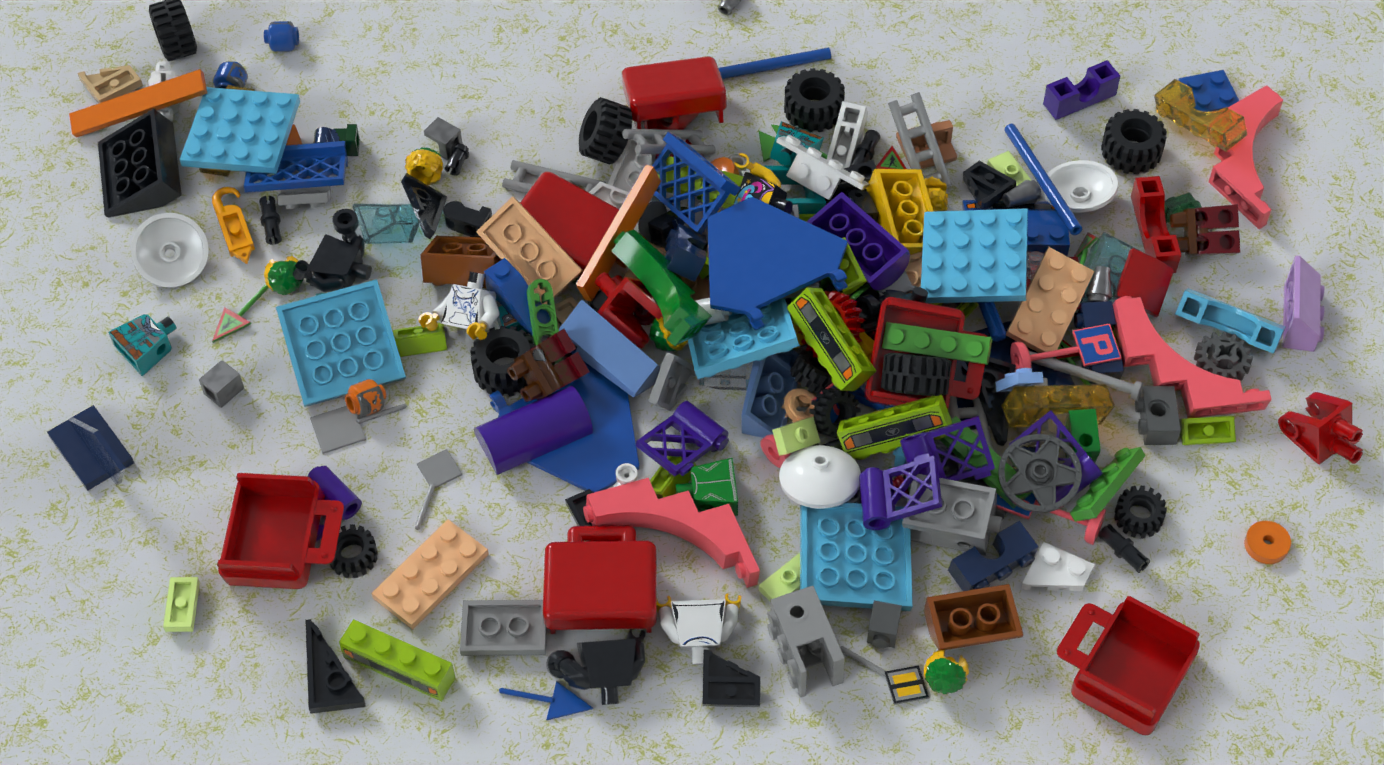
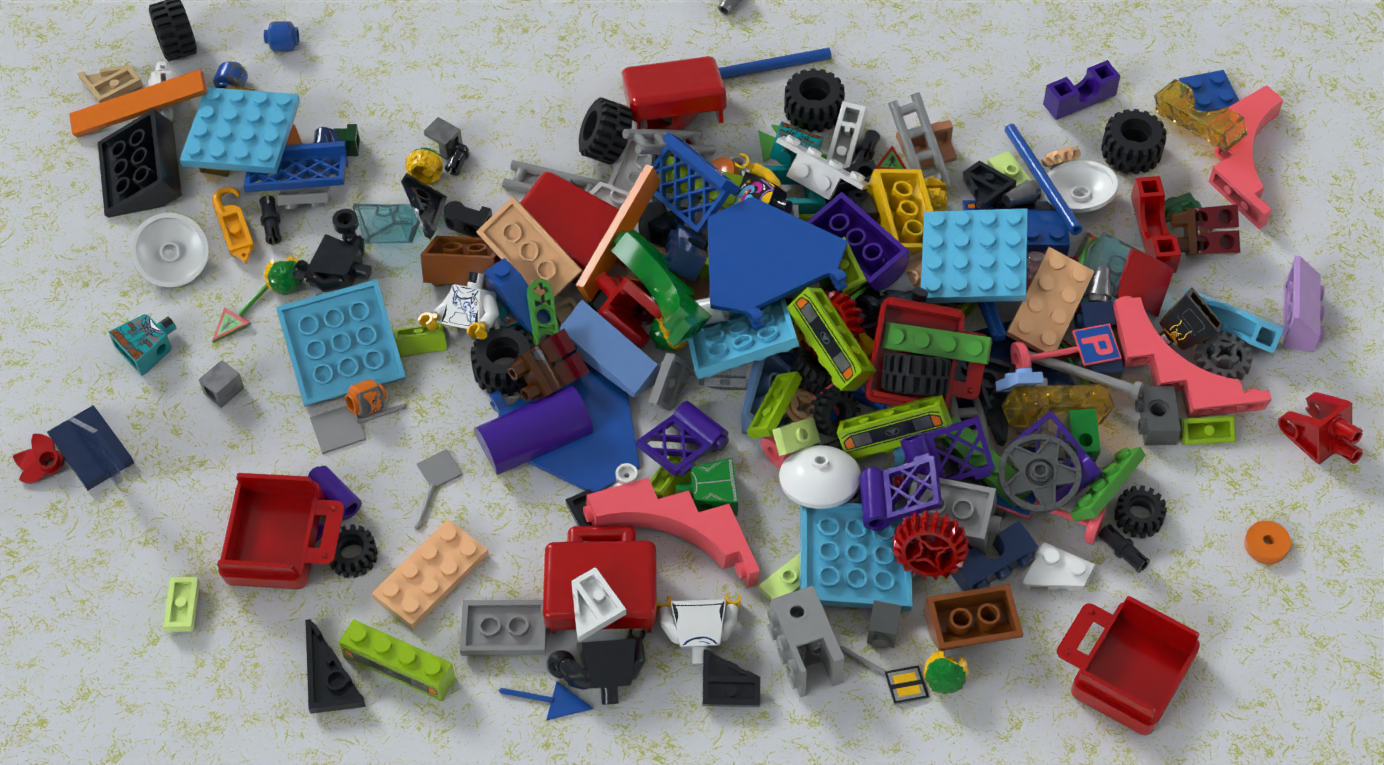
none -> red plate [13,433,64,484]
none -> white wing [571,567,626,642]
none -> lime plate [746,371,803,439]
none -> red gear [893,510,969,580]
none -> light nougat gear [1041,147,1081,167]
none -> torso [1159,287,1224,350]

